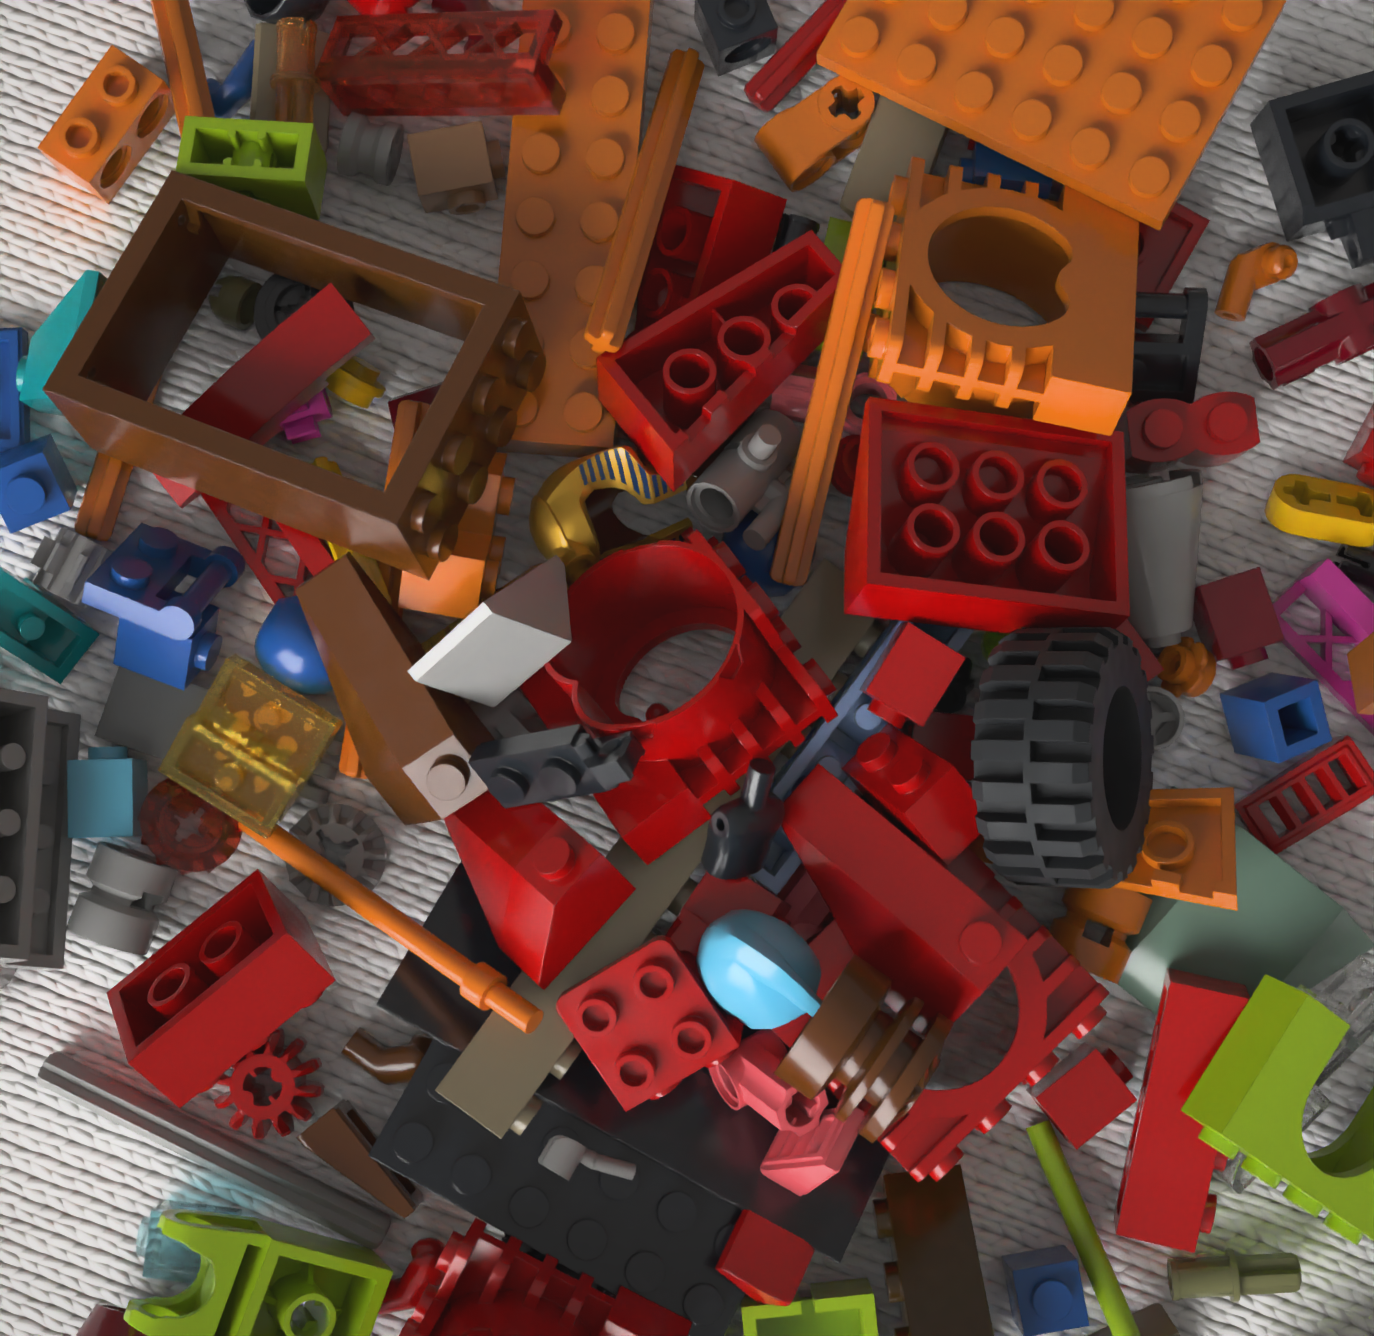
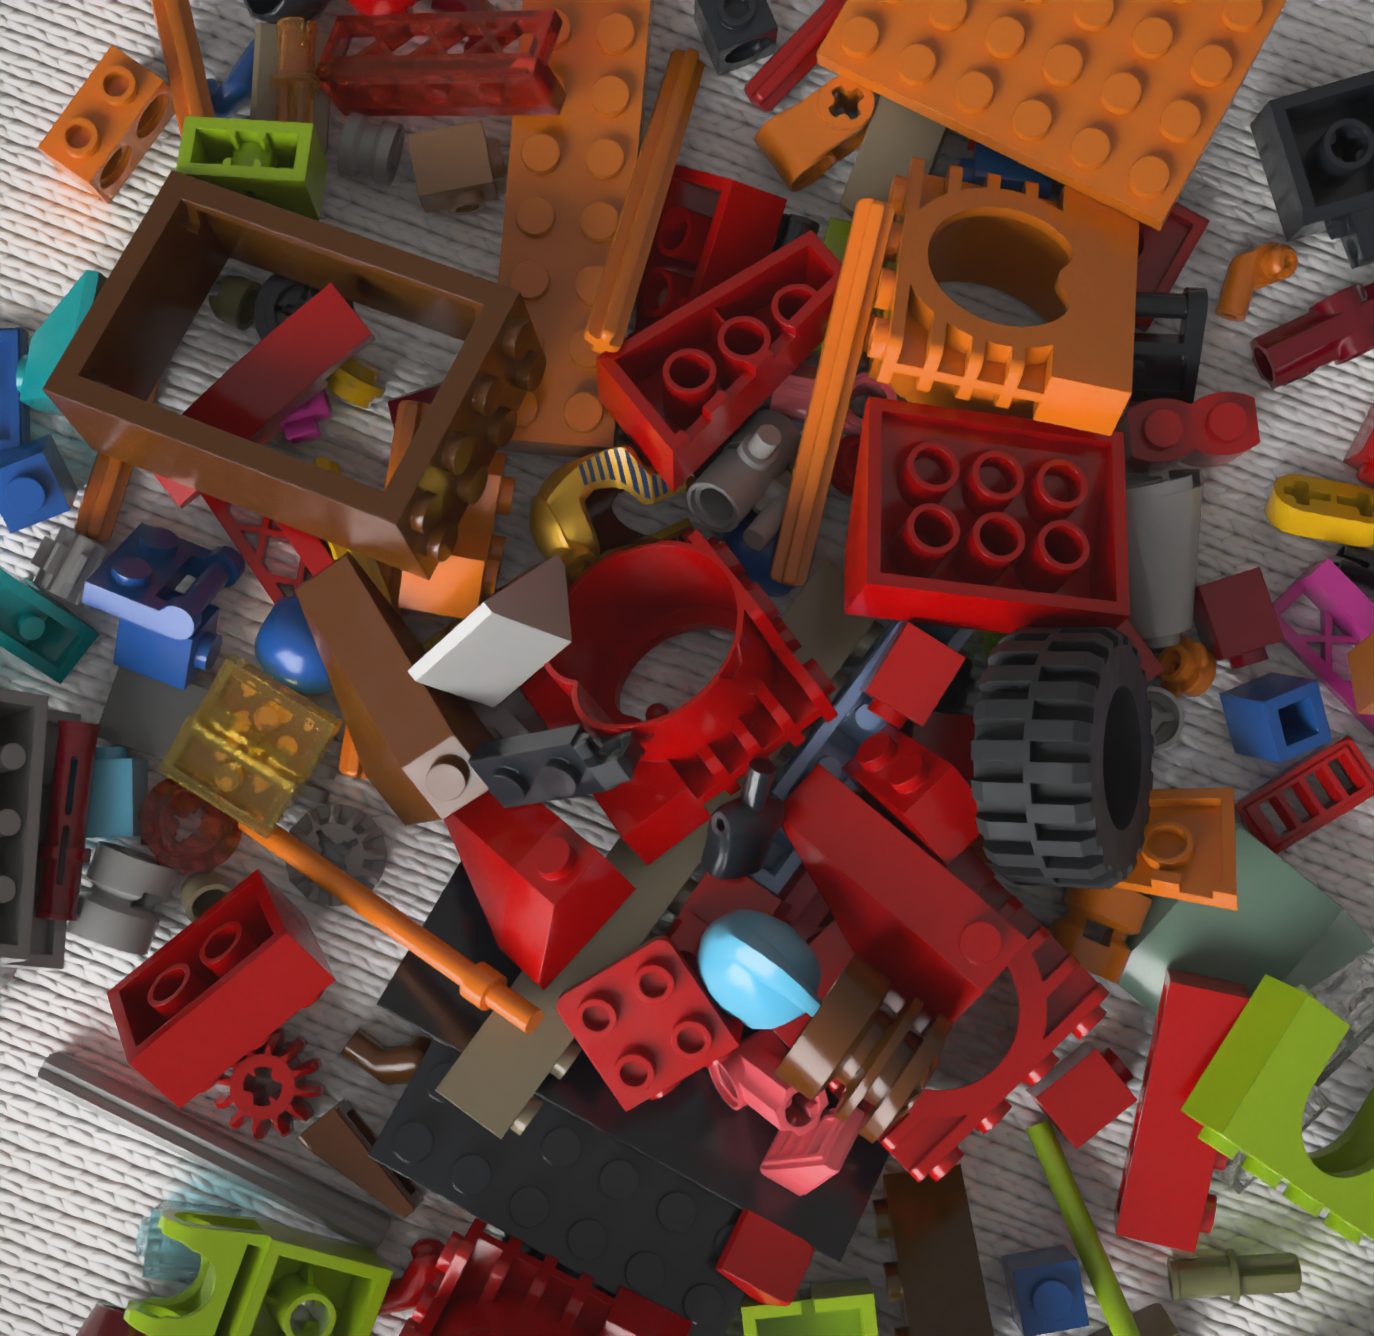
light grey hand [538,1135,636,1181] -> none
none -> dark red pin [34,720,101,921]
none -> dark tan hinge [180,869,232,922]

